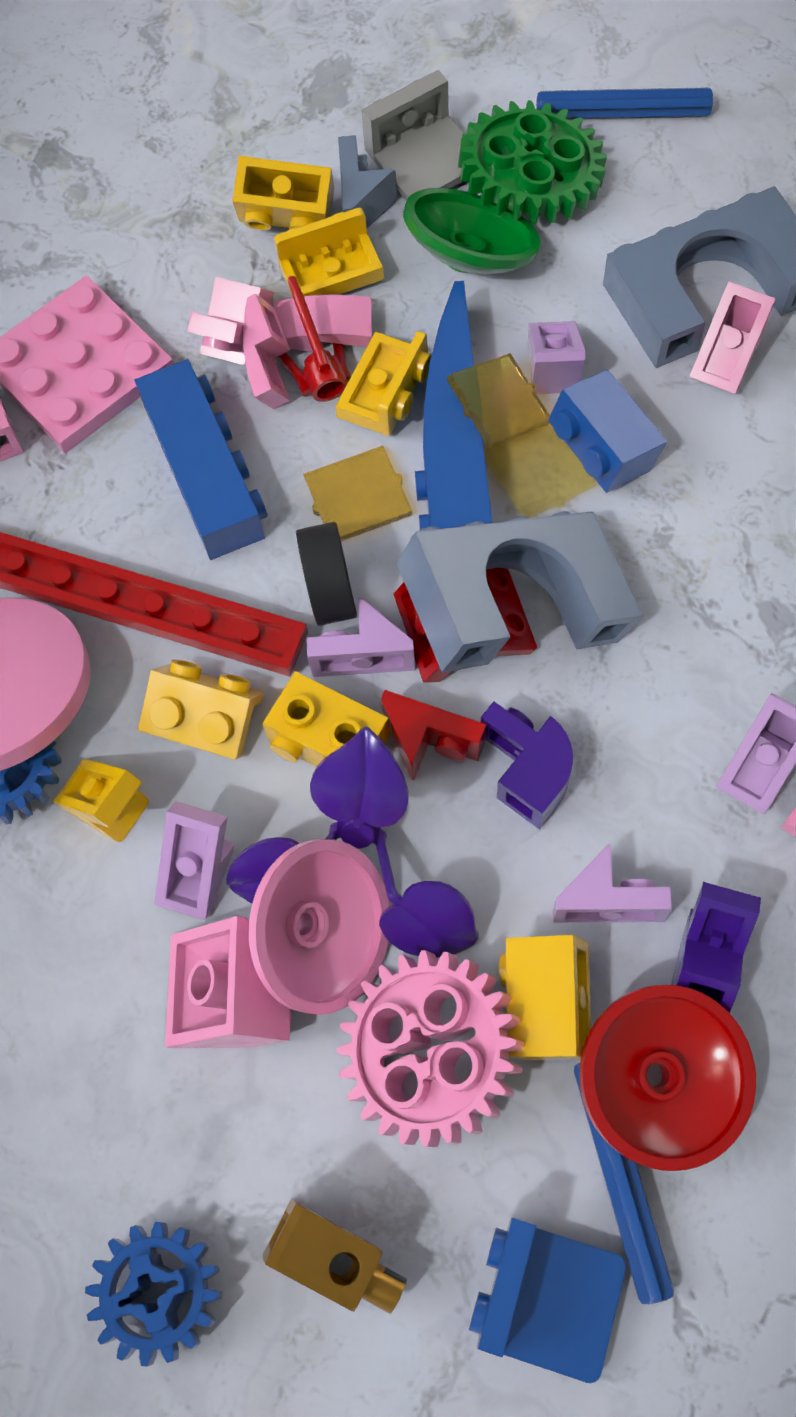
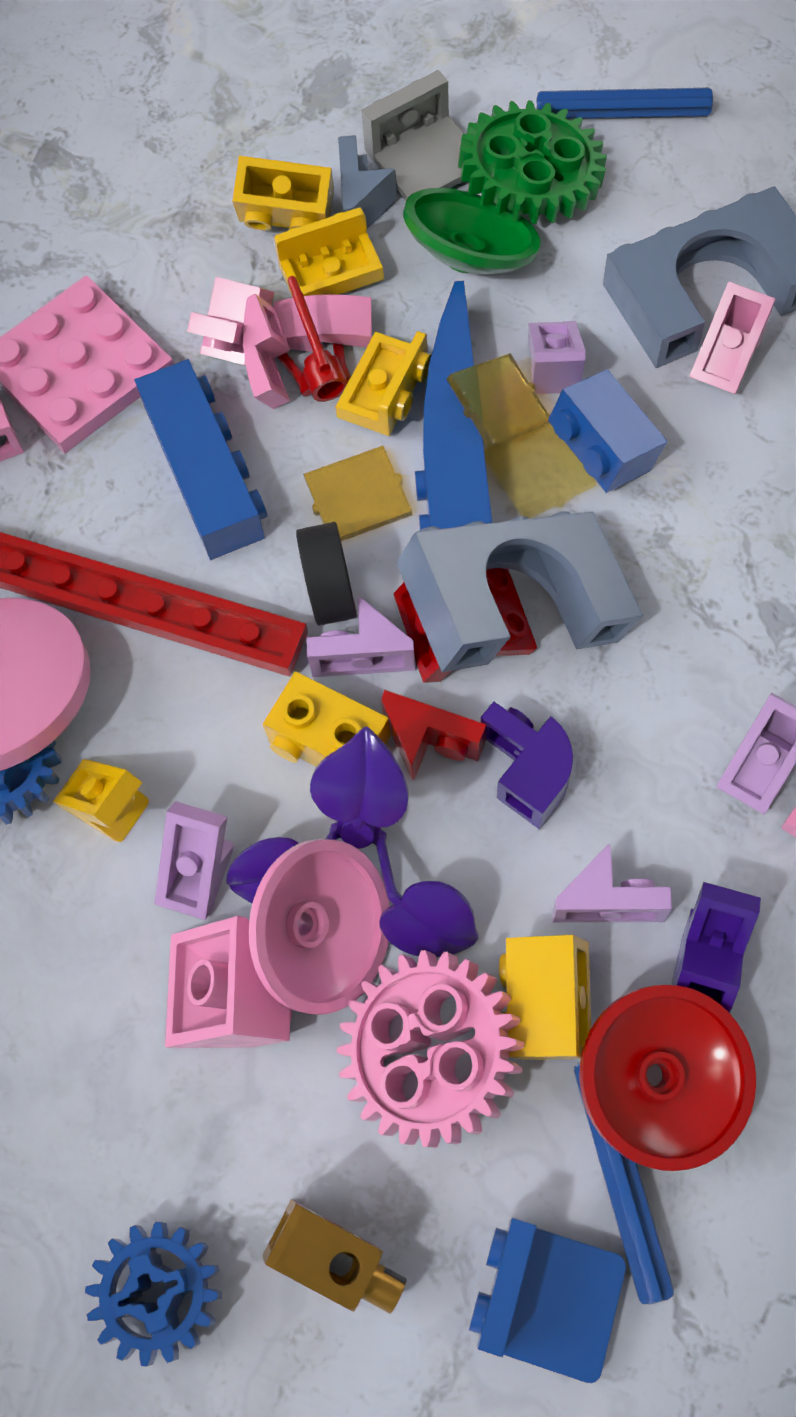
yellow bracket [138,659,264,760] -> none

